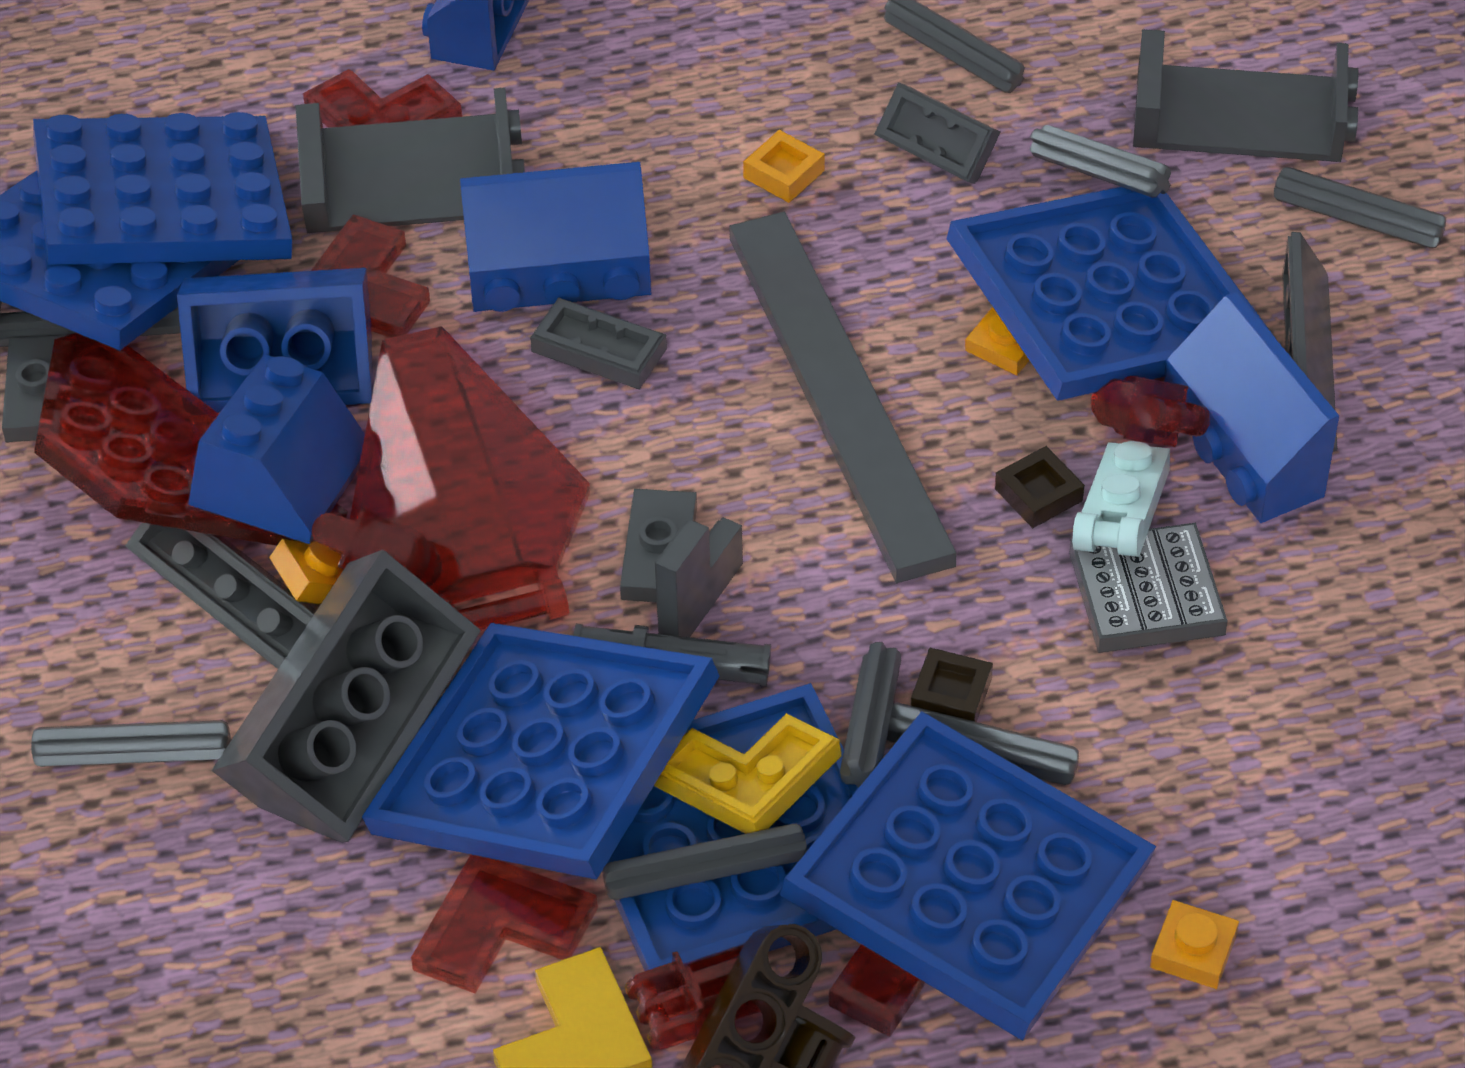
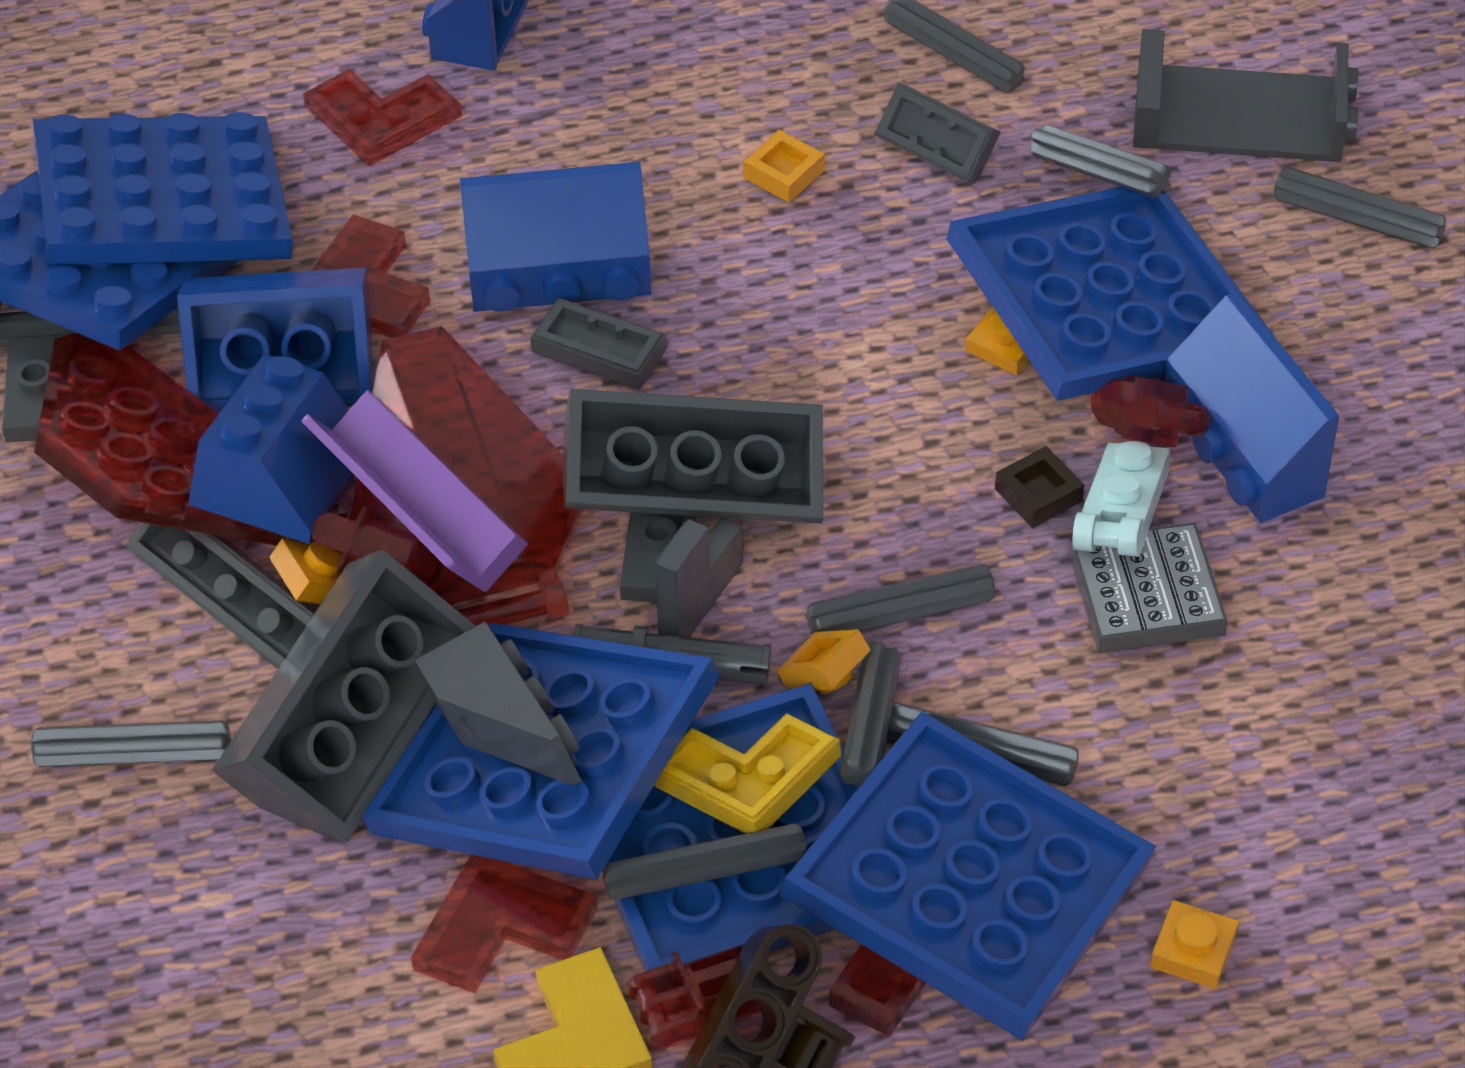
dark grey panel [295,88,525,233] -> none
dark grey tile [729,211,957,584] -> none
dark brown plate [911,647,993,722] -> none
dark grey slope [1282,232,1338,452] -> none
none -> medium lavender panel [301,390,528,593]
none -> dark grey slope [414,622,581,786]
none -> dark grey slope [562,389,823,524]
none -> light orange plate [777,629,871,694]
none -> dark grey axle [807,564,995,634]

